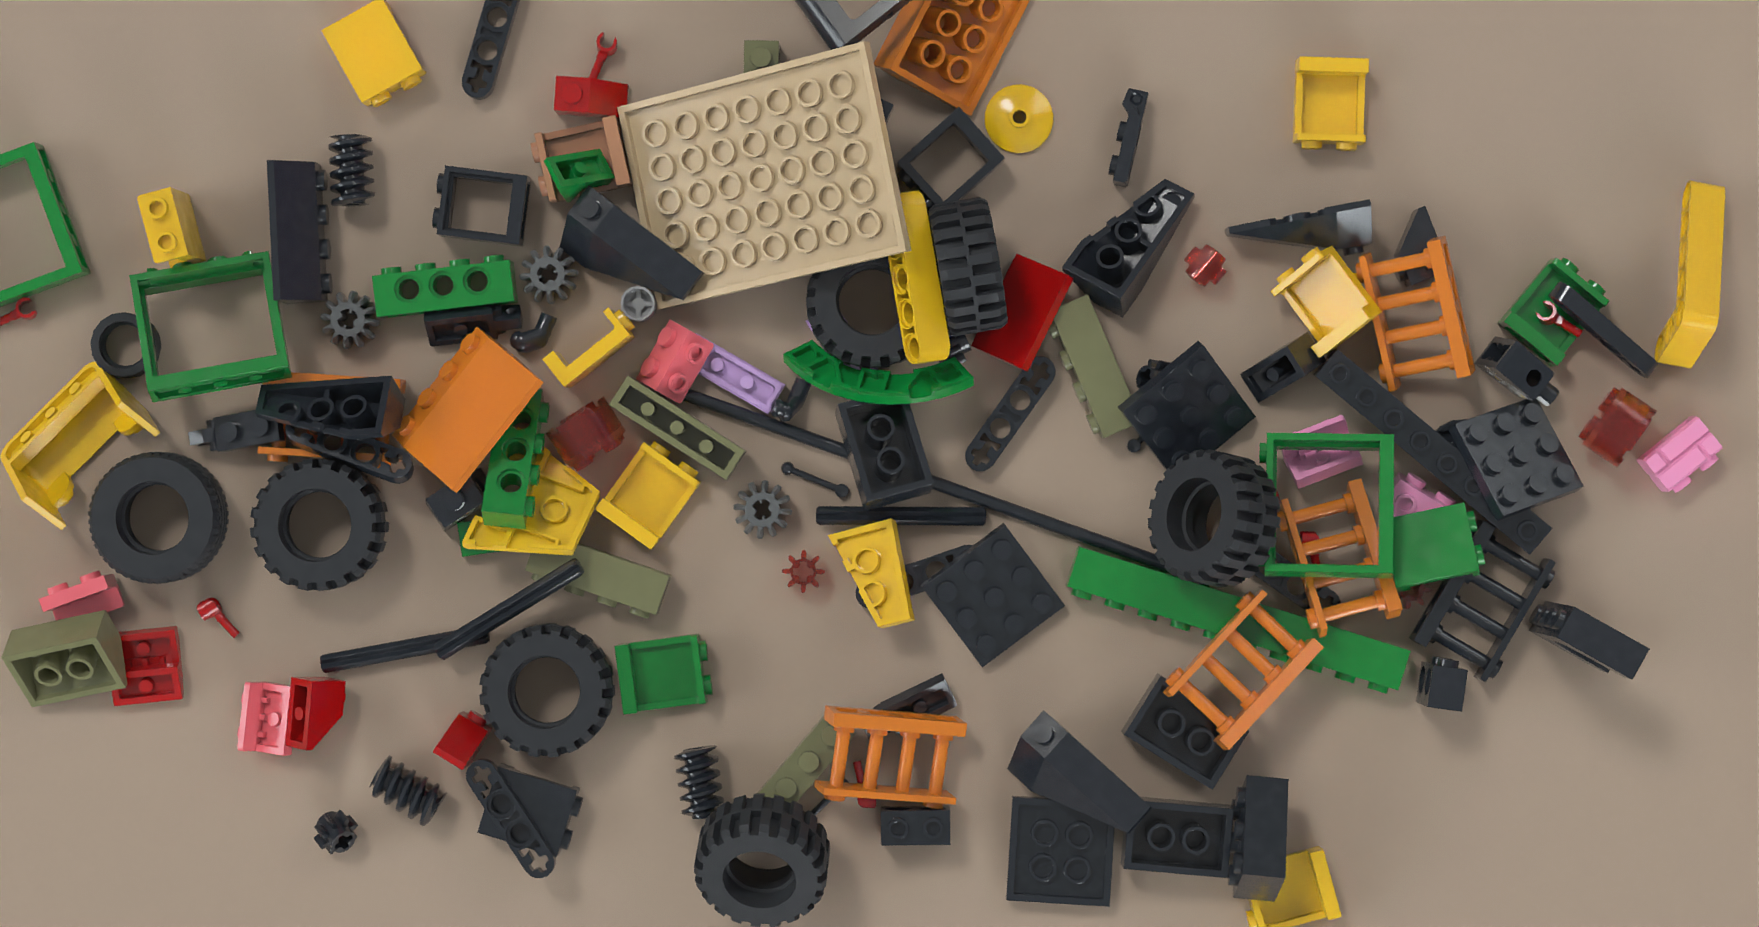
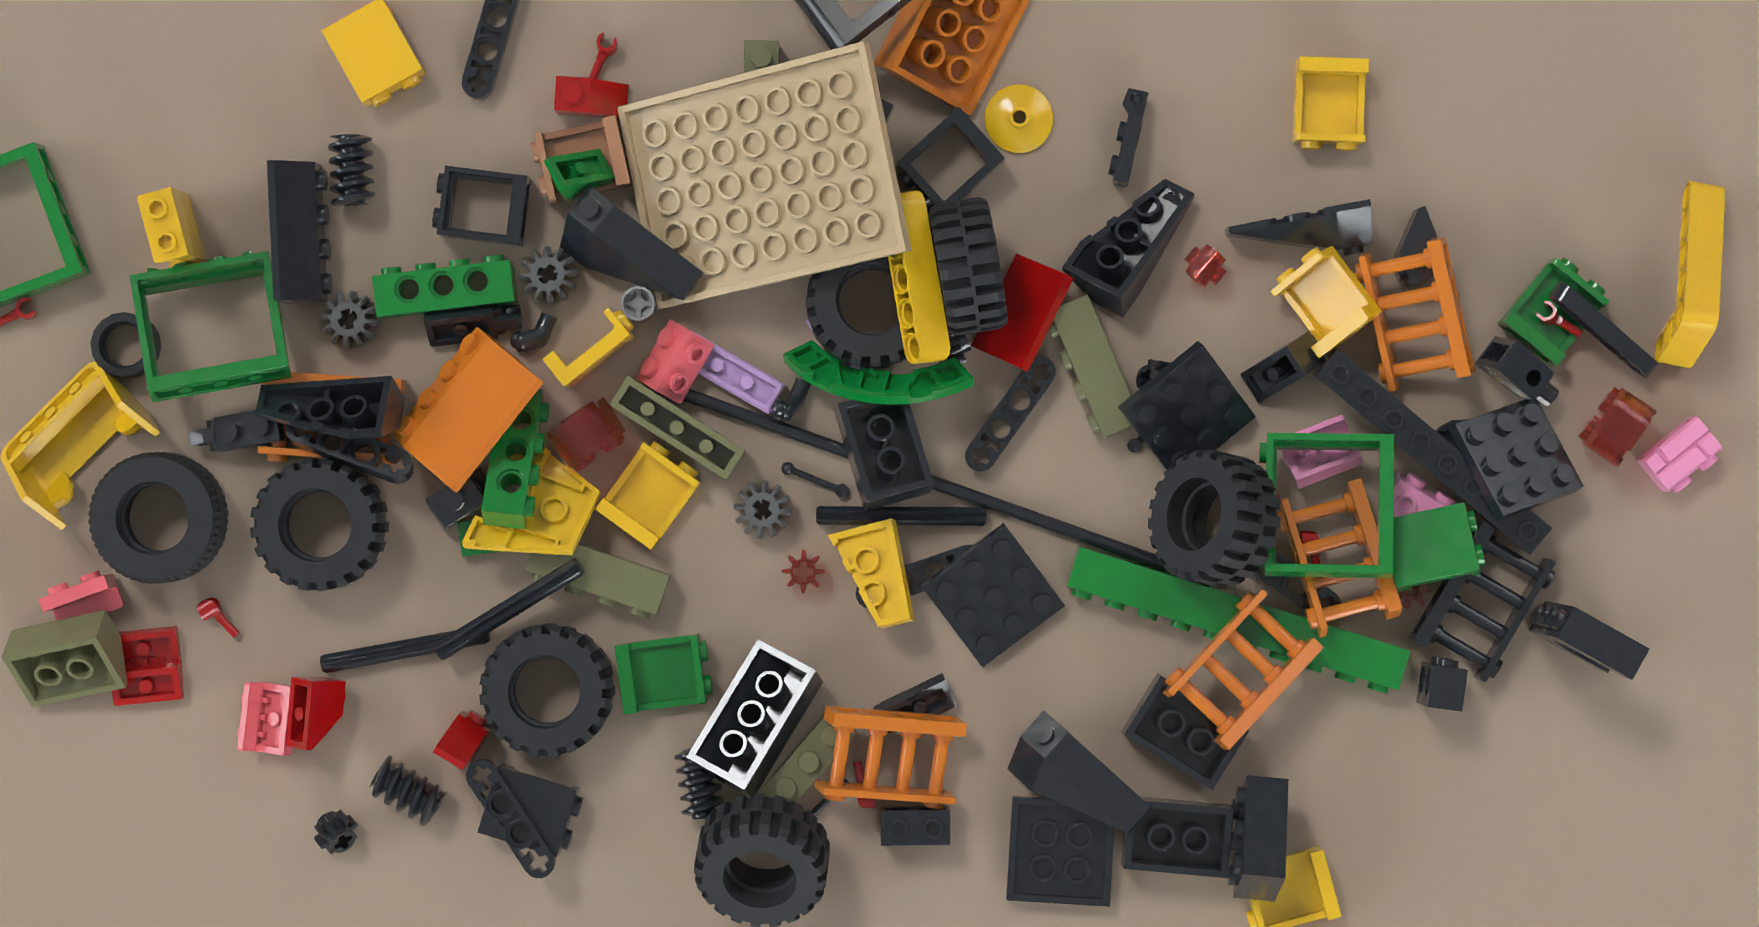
none -> black slope [686,639,823,798]

